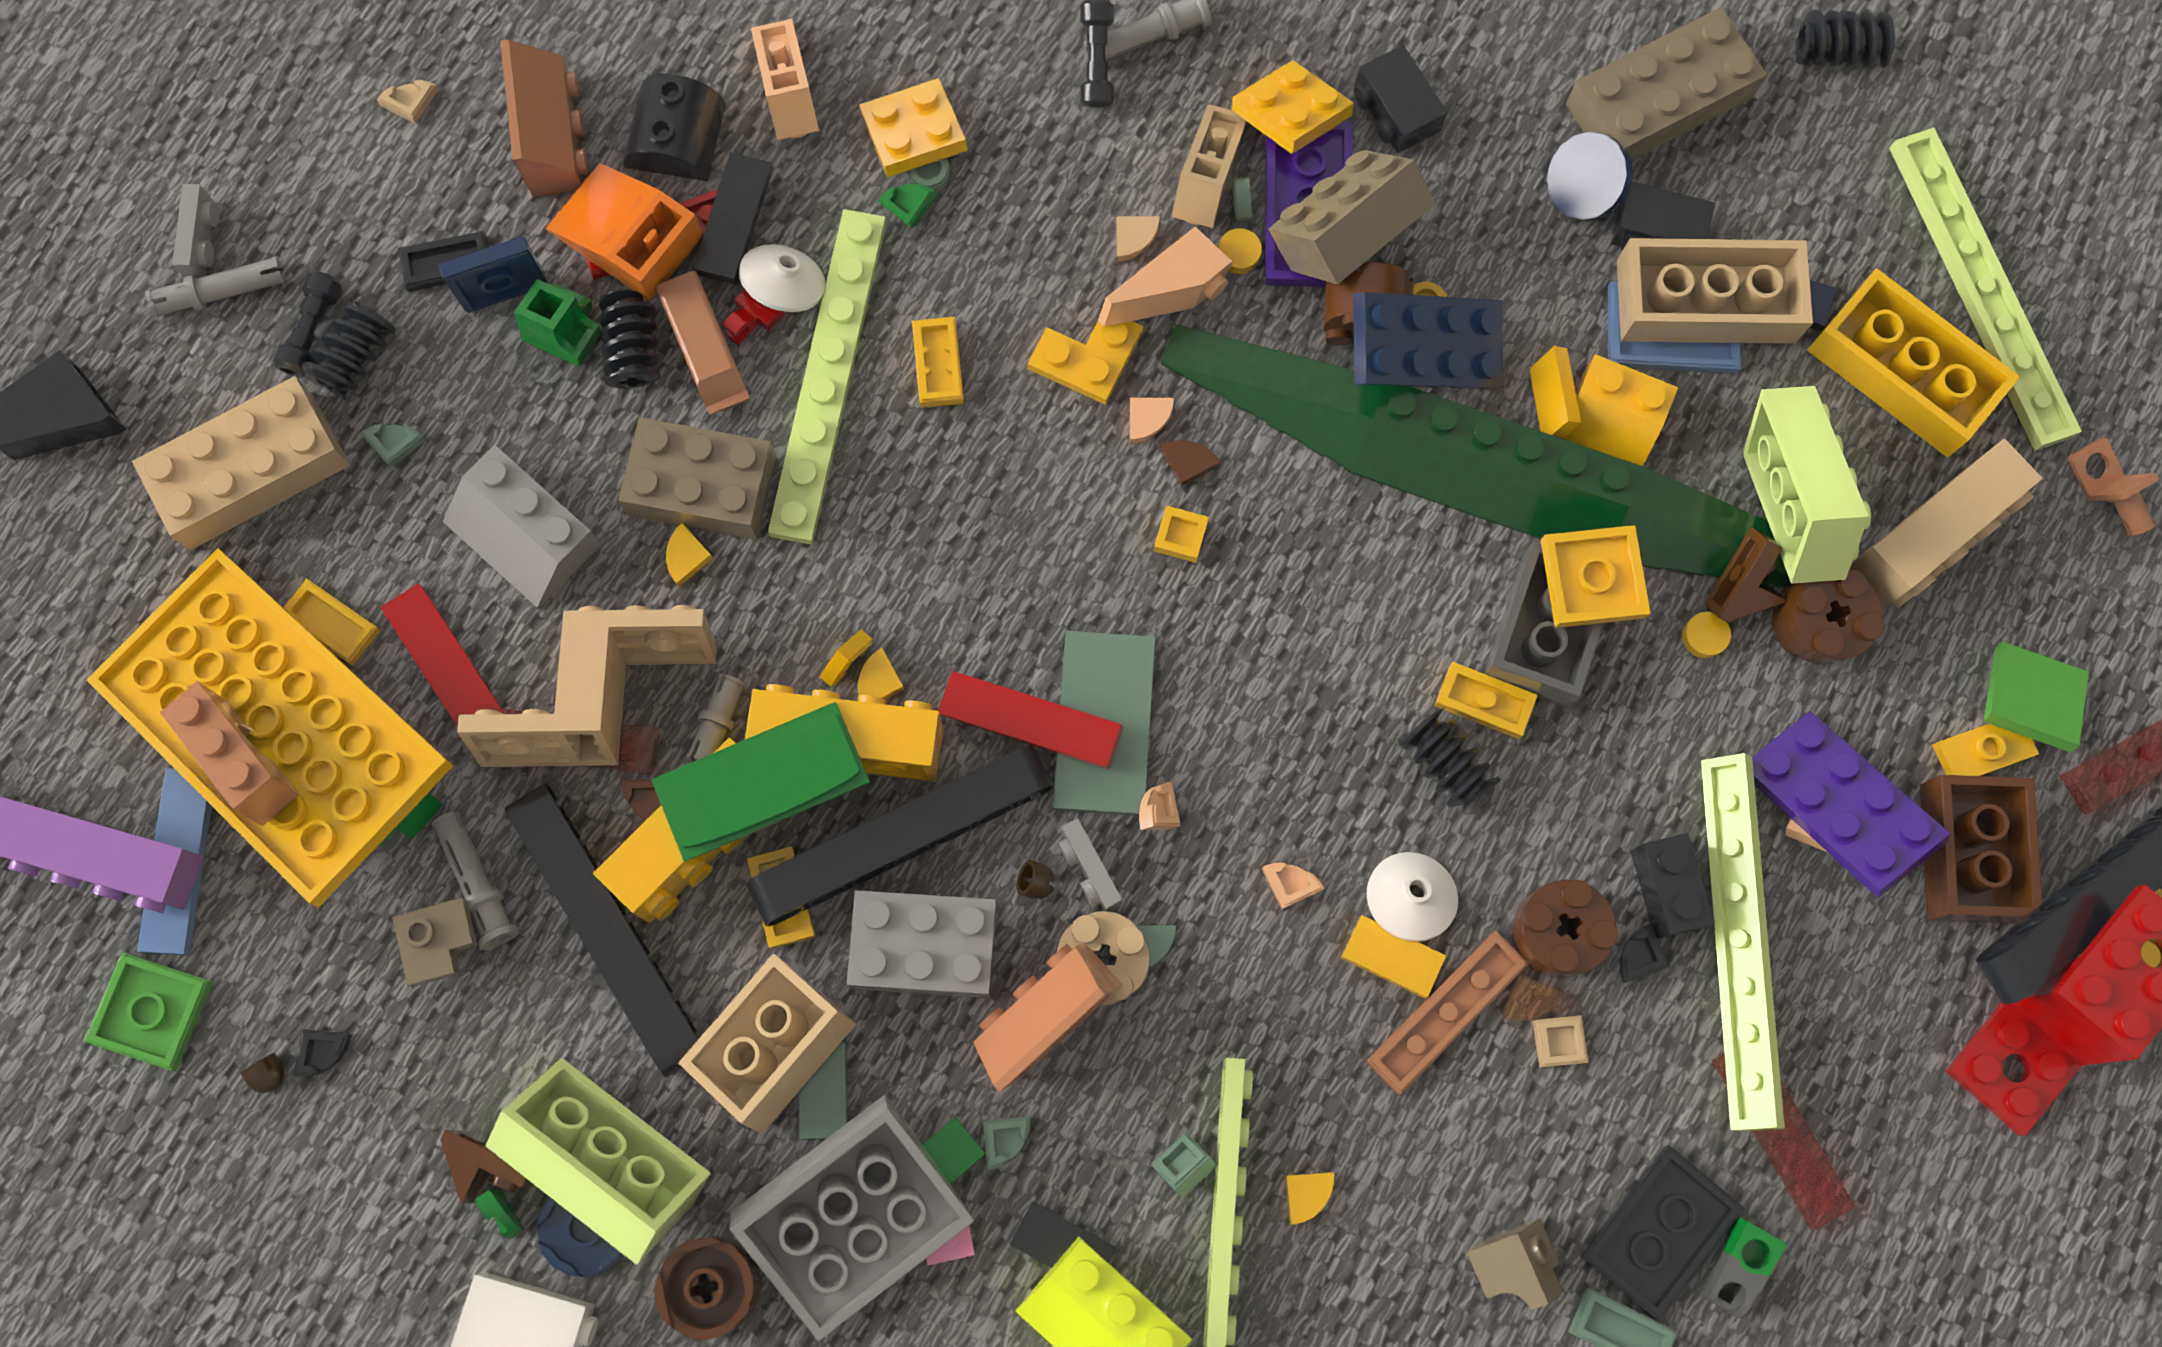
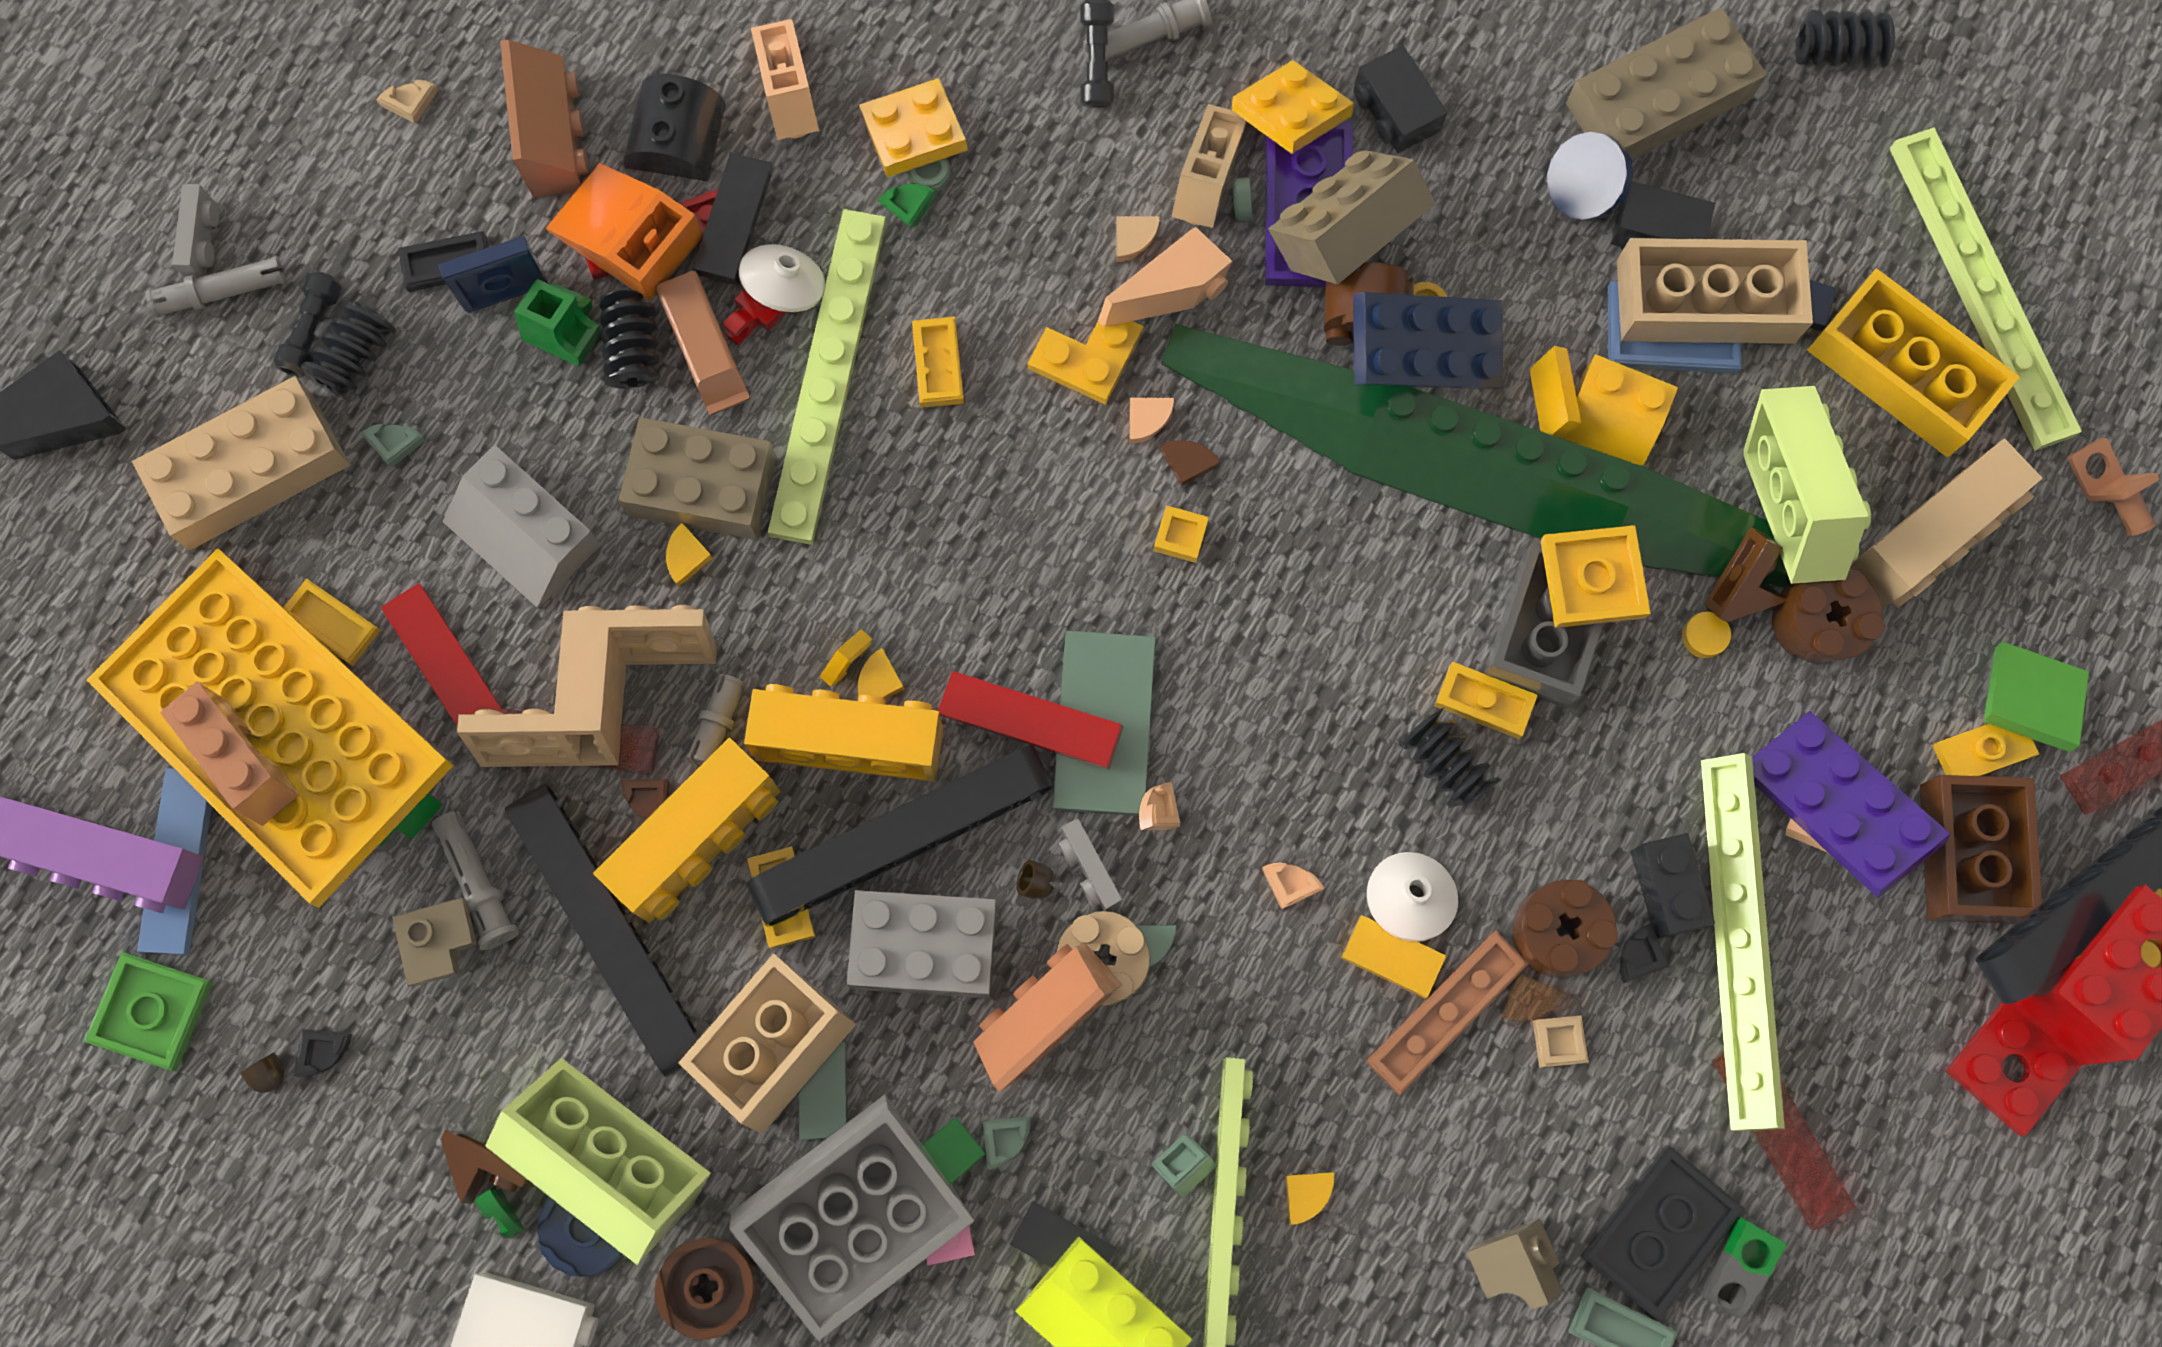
green piece [651,701,870,862] -> none
yellow tile [1219,228,1262,274] -> none

